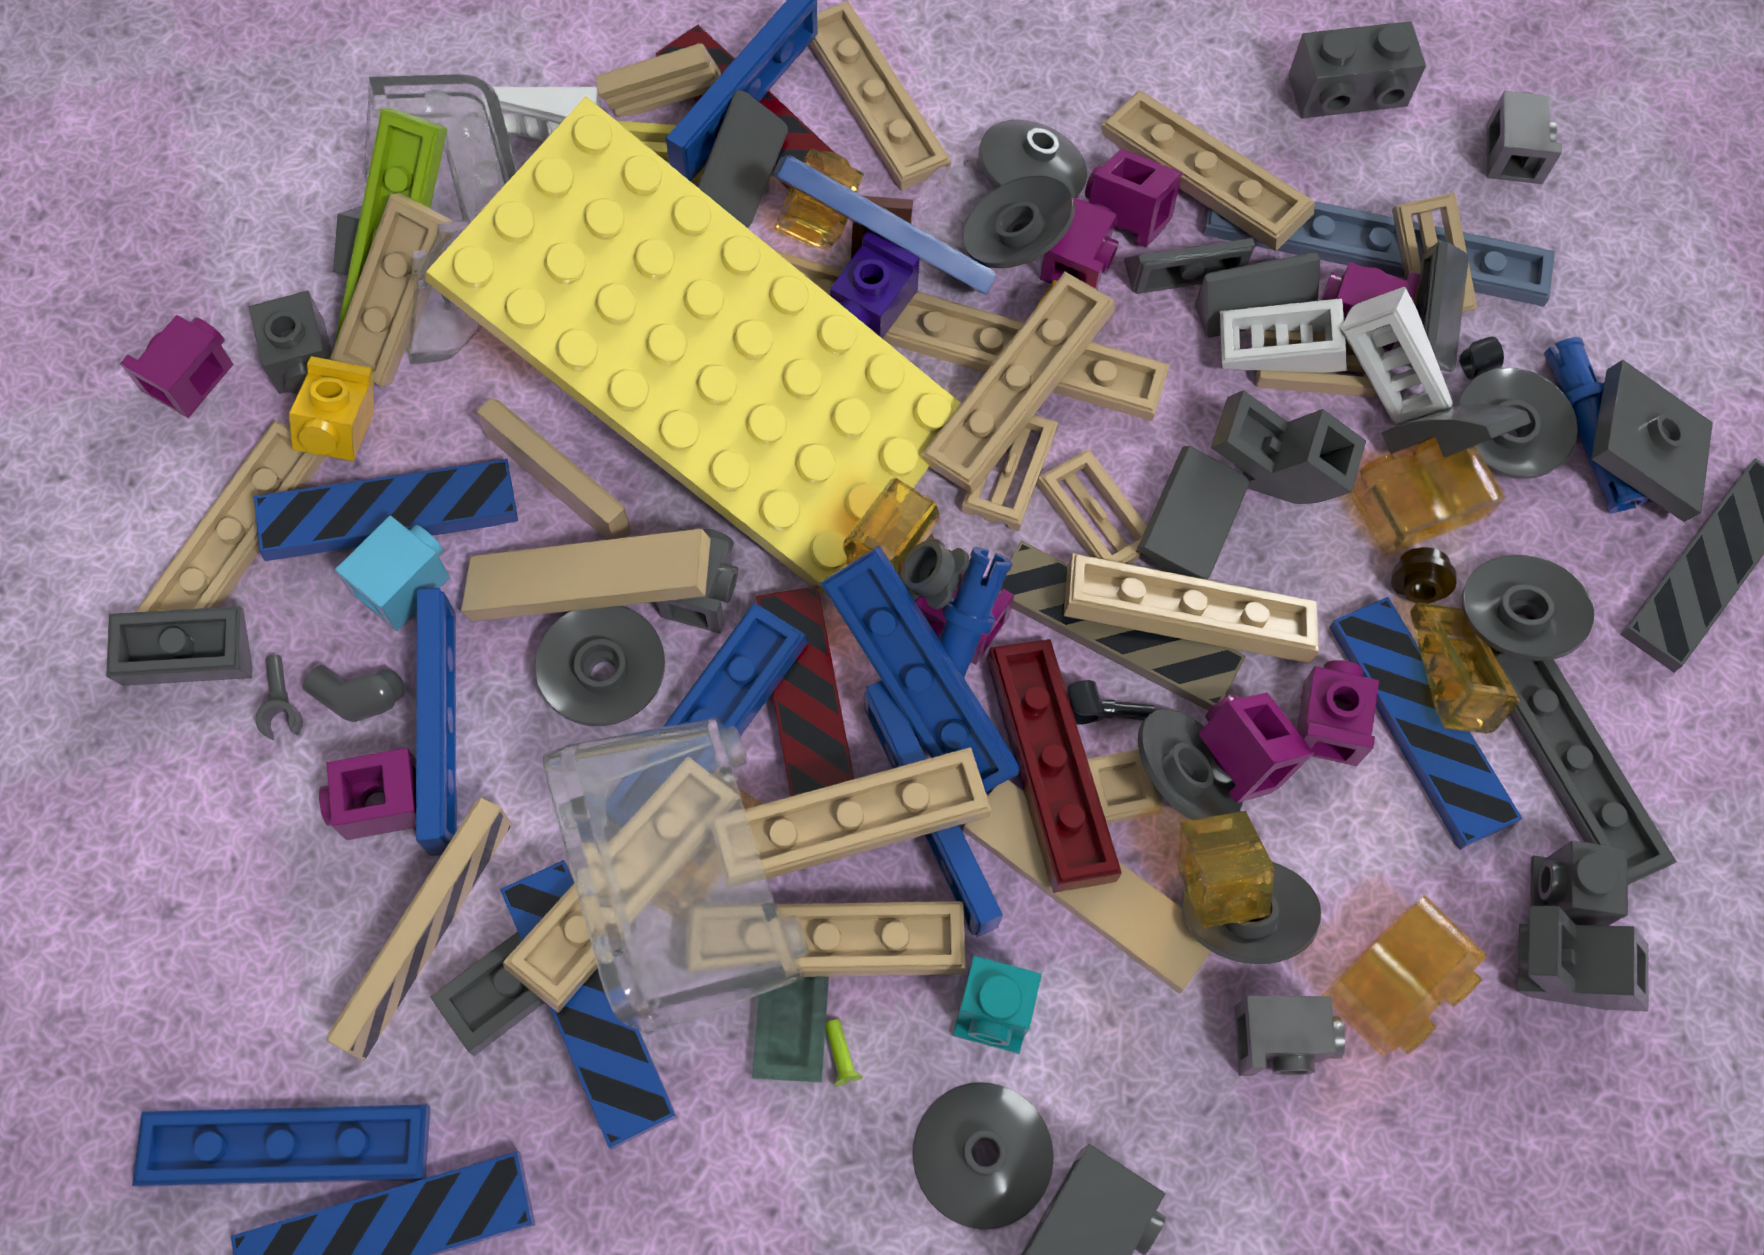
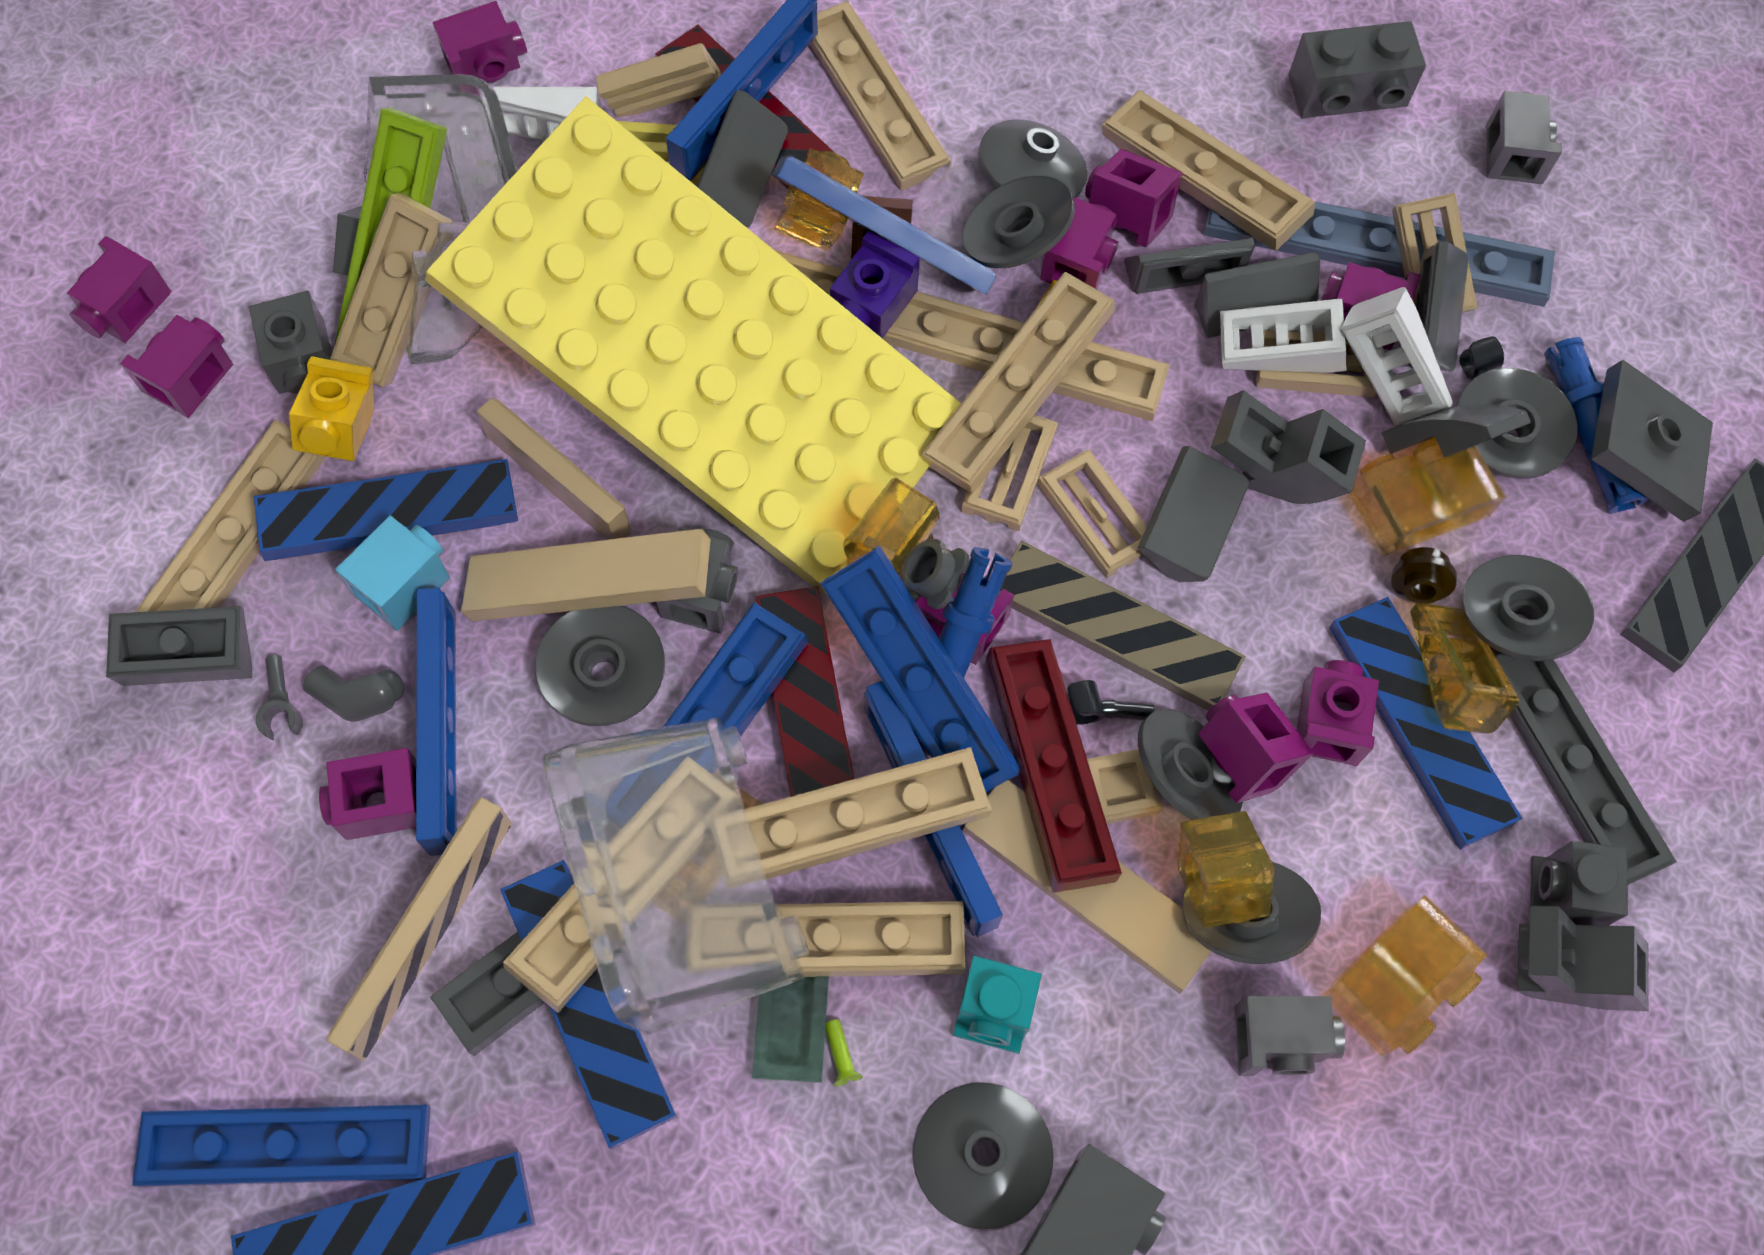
tan tile [1064,553,1319,664] -> none
none -> magenta brick [67,236,172,344]
none -> magenta brick [432,1,528,97]

